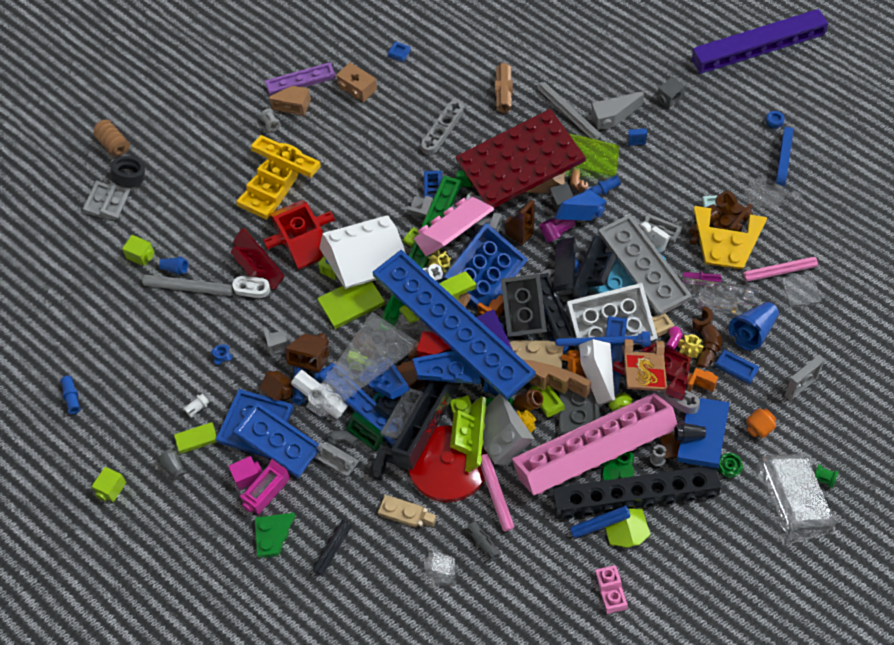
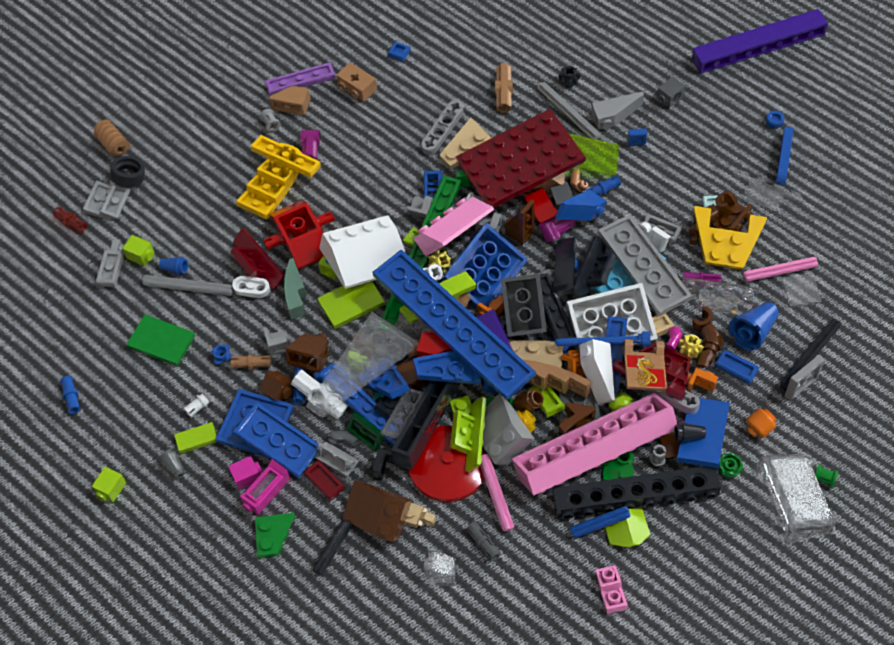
none -> clear red pin [53,206,88,233]
none -> light grey hinge [96,239,124,287]
none -> green tile [126,314,196,367]
none -> medium nougat pin [231,354,271,369]
none -> sand green slope [284,258,307,319]
none -> magenta piece [301,130,320,160]
none -> dark red tile [303,459,346,502]
none -> reddish brown slope [342,479,412,542]
none -> tan wing [440,117,491,170]
none -> red slope [524,188,557,224]
none -> reddish brown slope [558,403,596,436]
none -> black gear [559,65,580,88]
none -> black axle [779,318,841,391]

